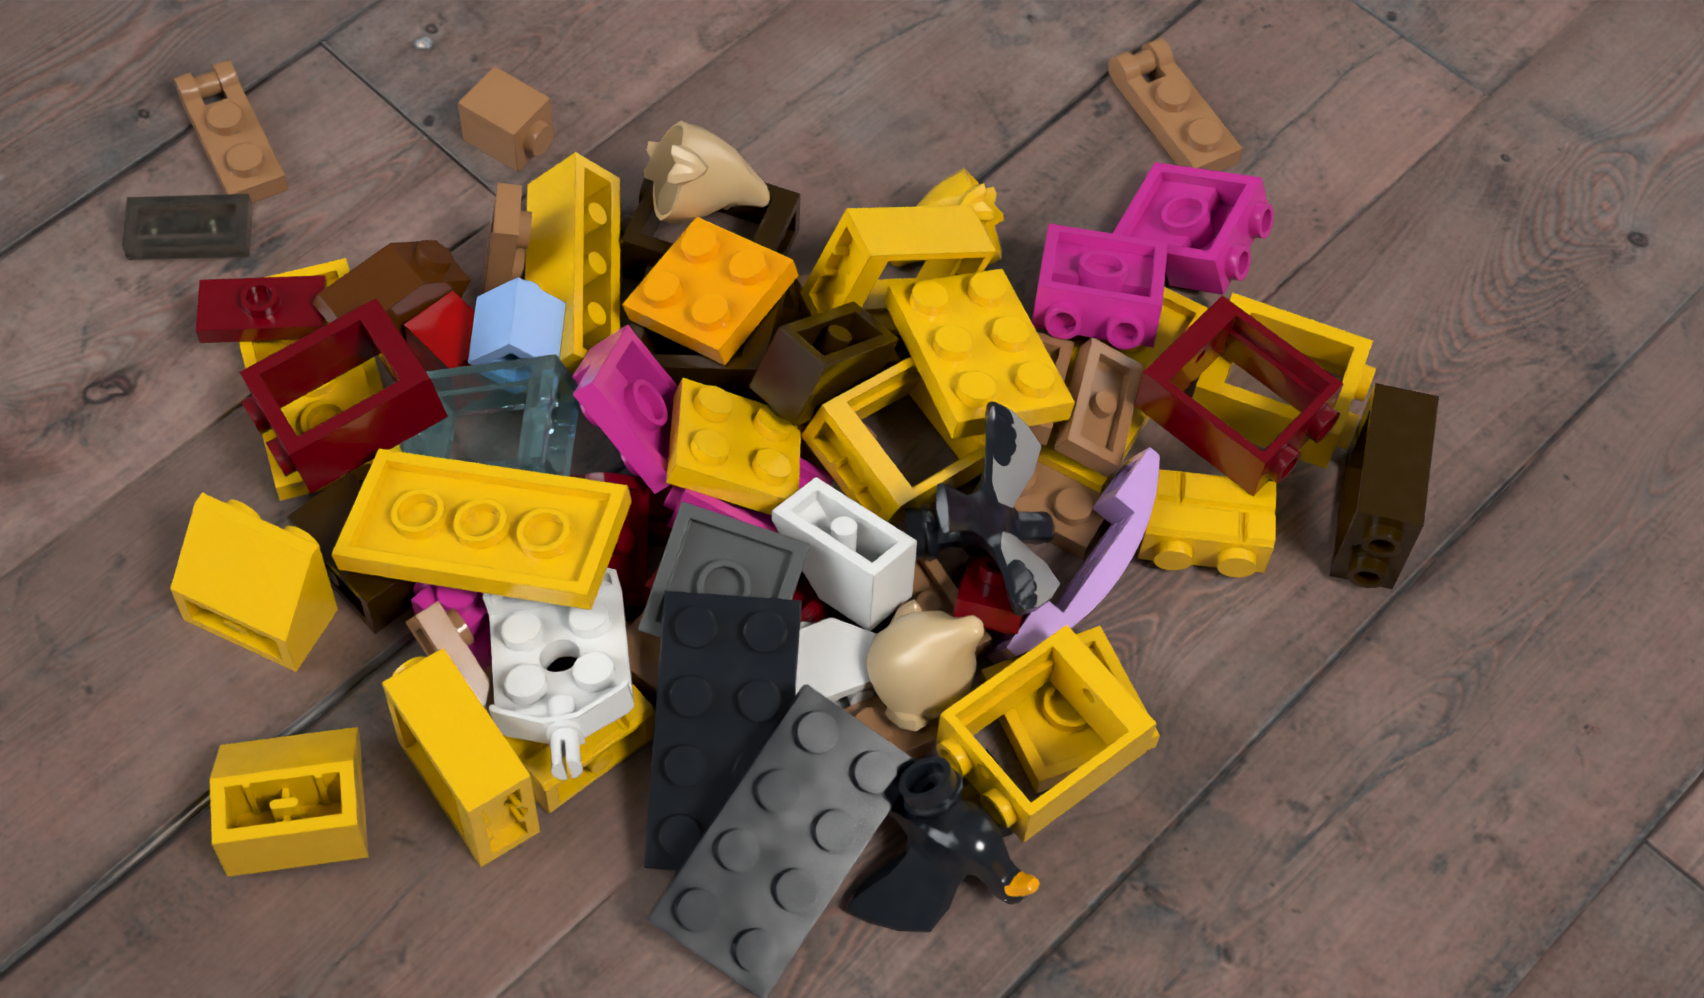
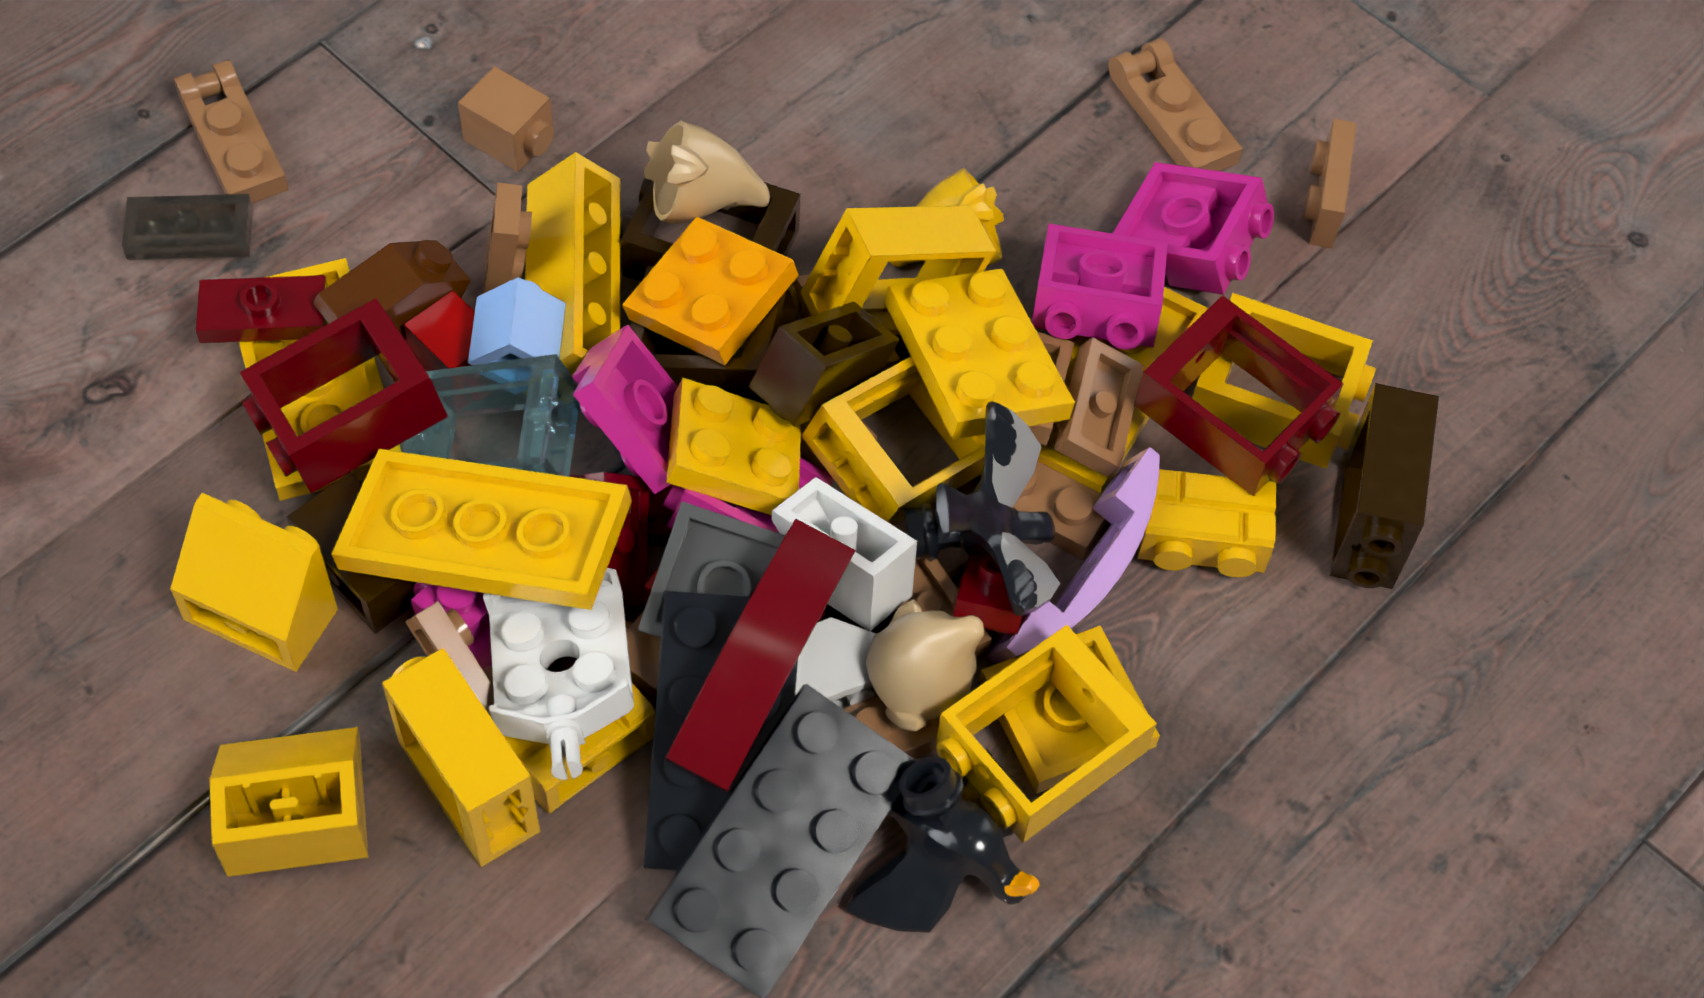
none -> dark red slope [665,518,856,792]
none -> medium nougat plate [1303,118,1357,249]

